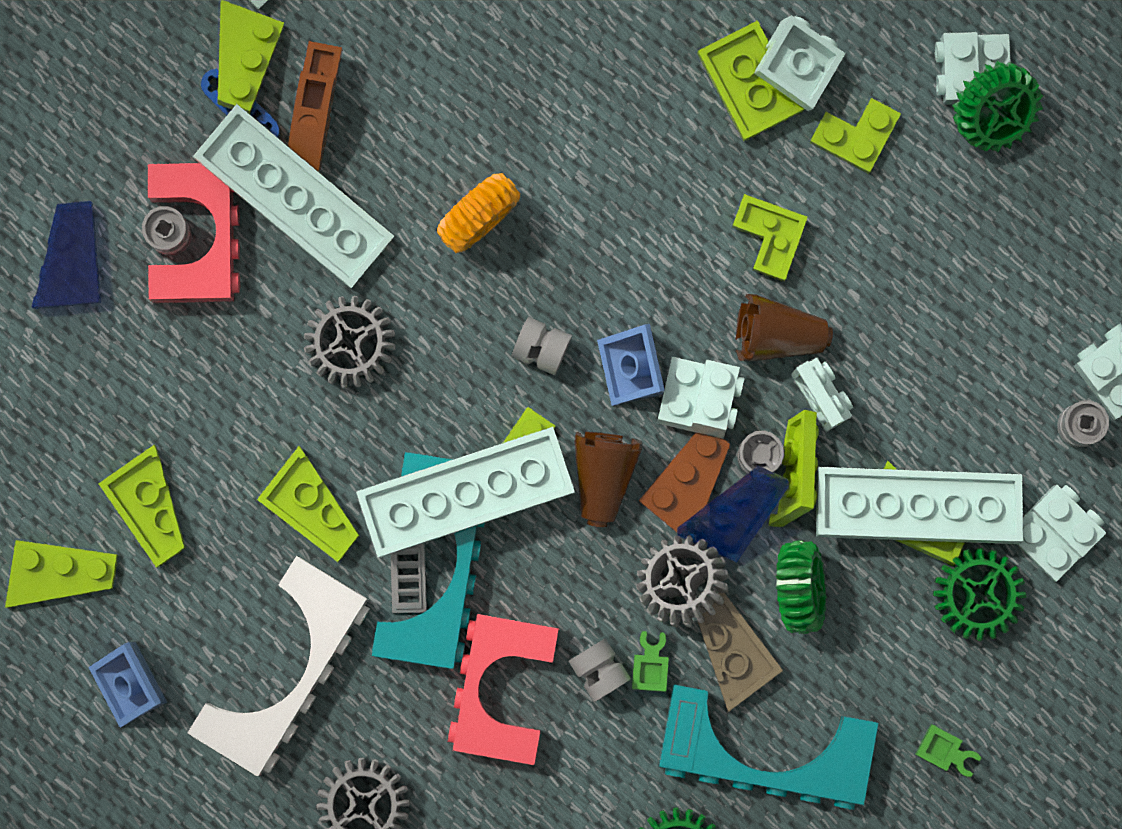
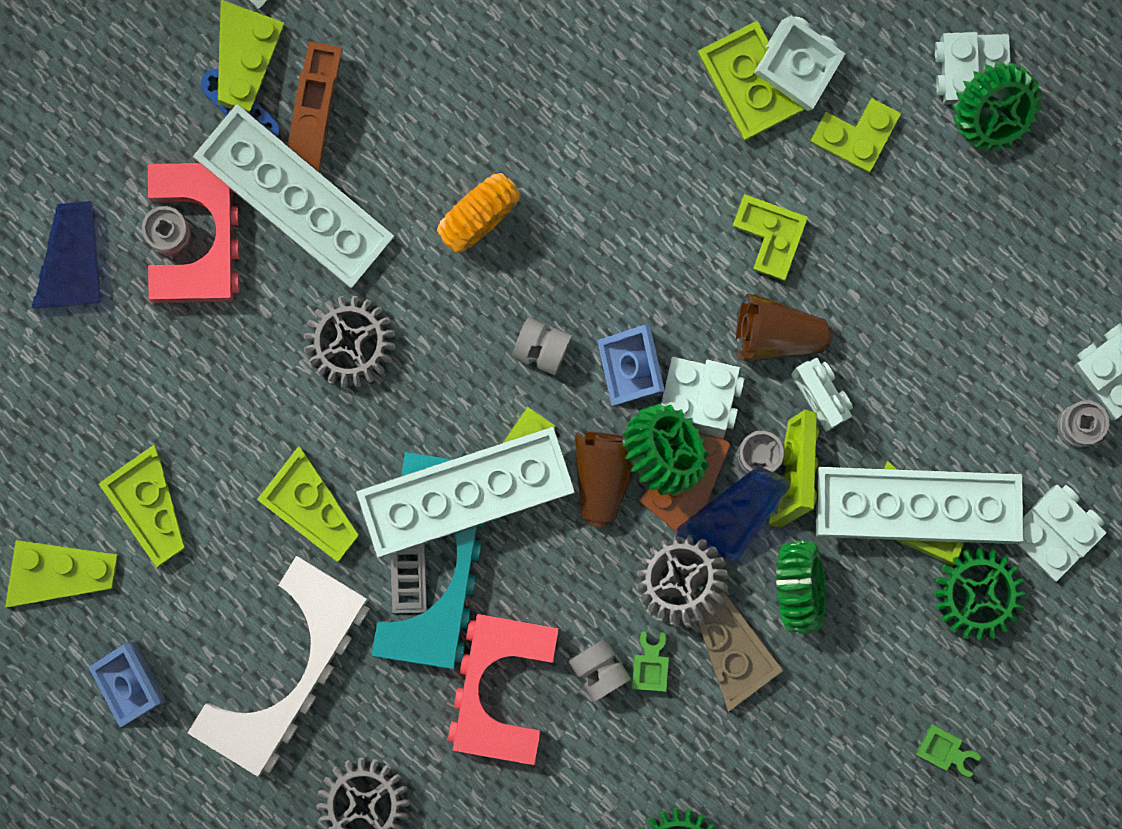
teal arch [658,684,878,810] -> none
none -> green gear [622,404,710,496]

